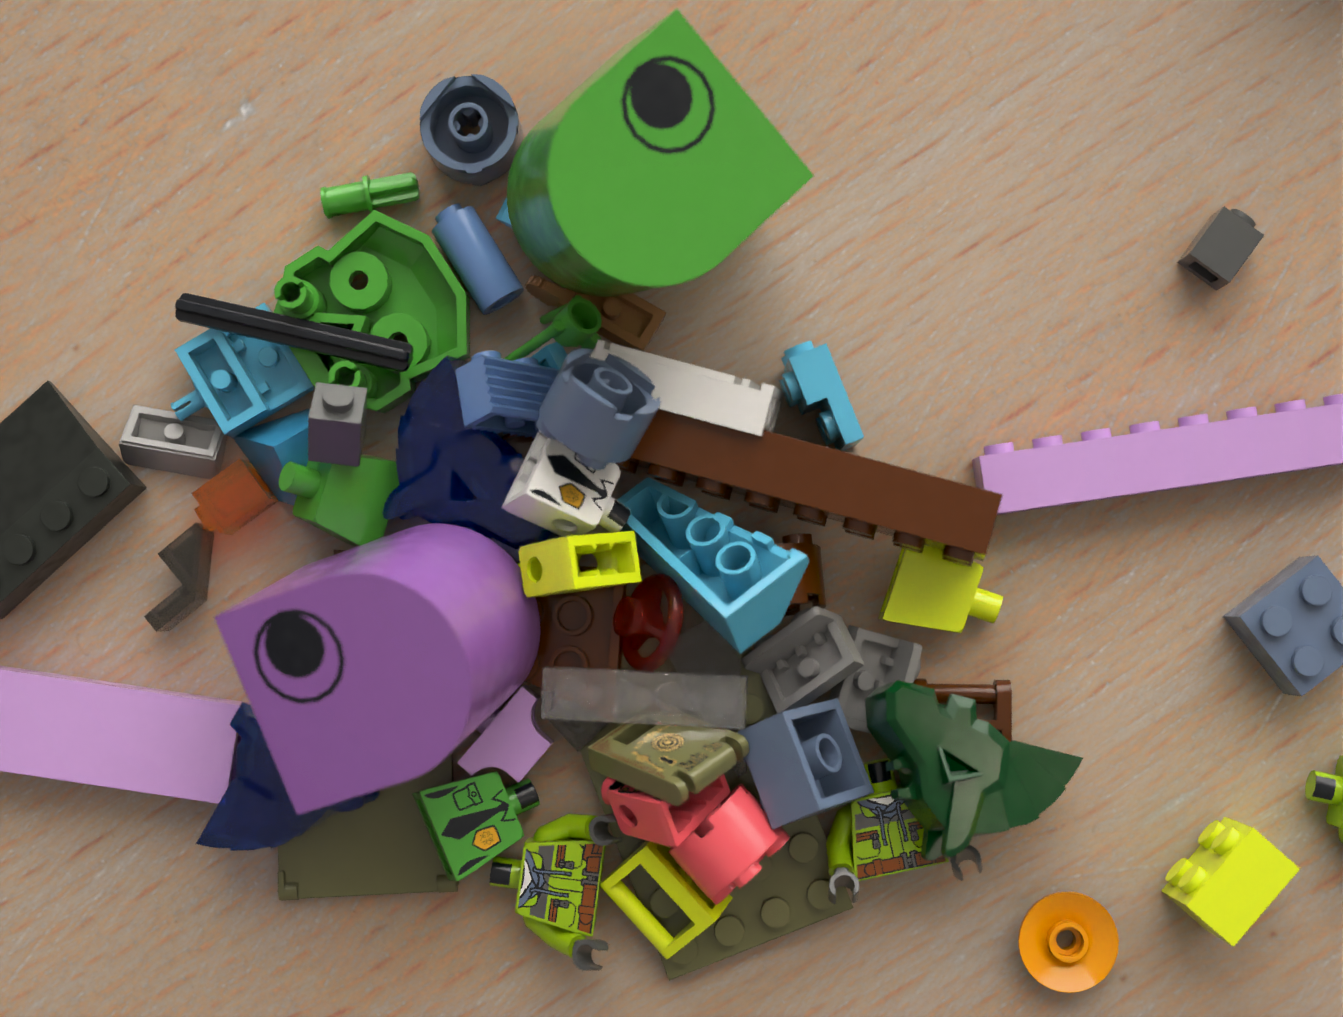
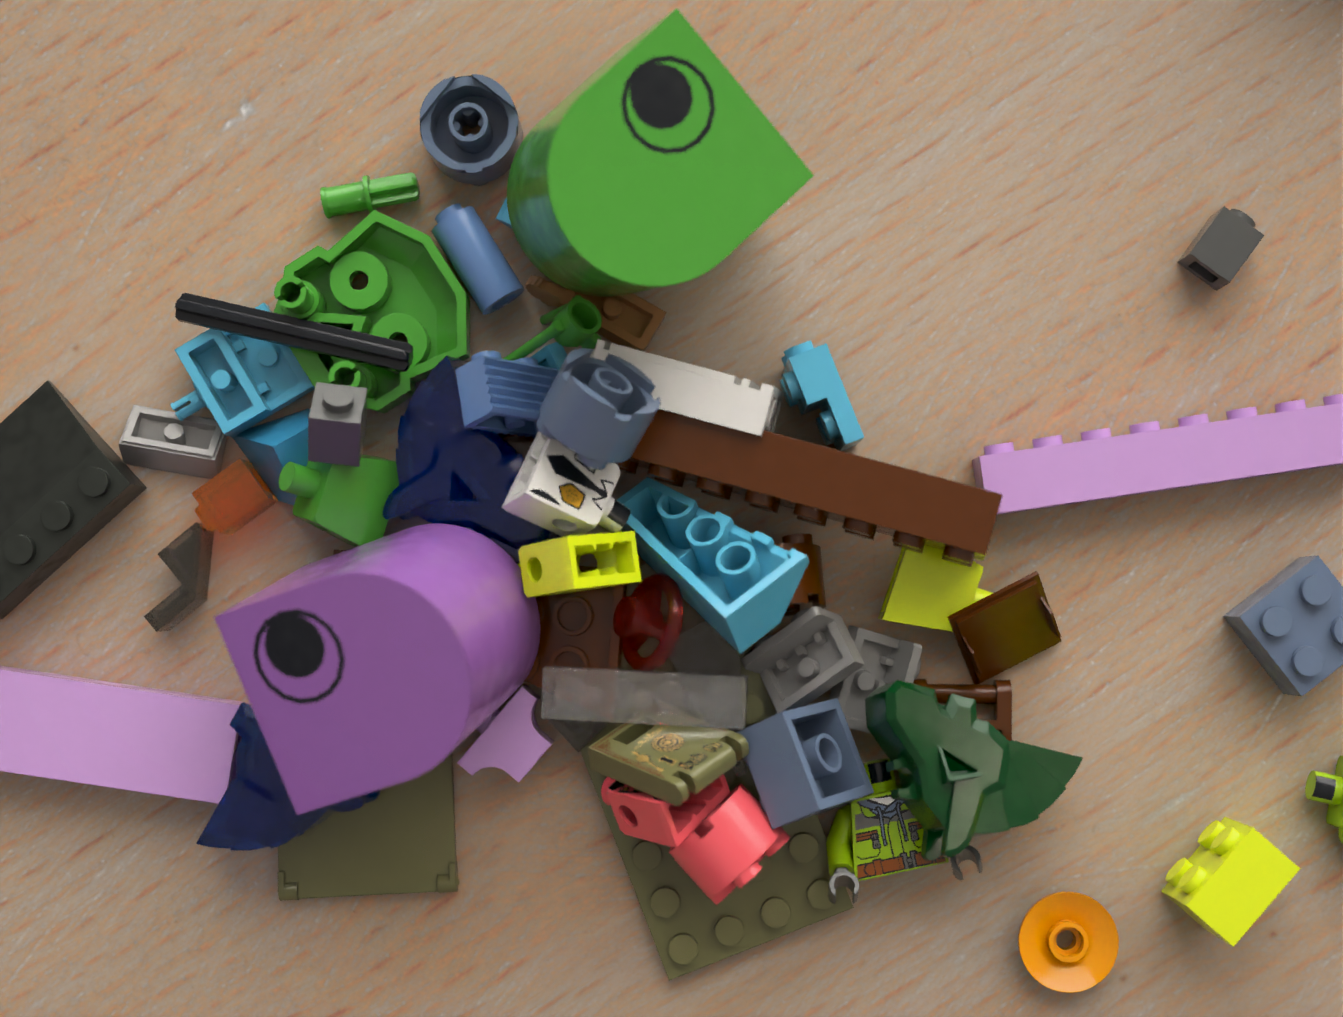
bright green torso [412,771,540,881] -> none
torso [489,813,623,971] -> none
neon yellow tile [600,840,733,960] -> none
none -> reddish brown piece [947,571,1061,684]

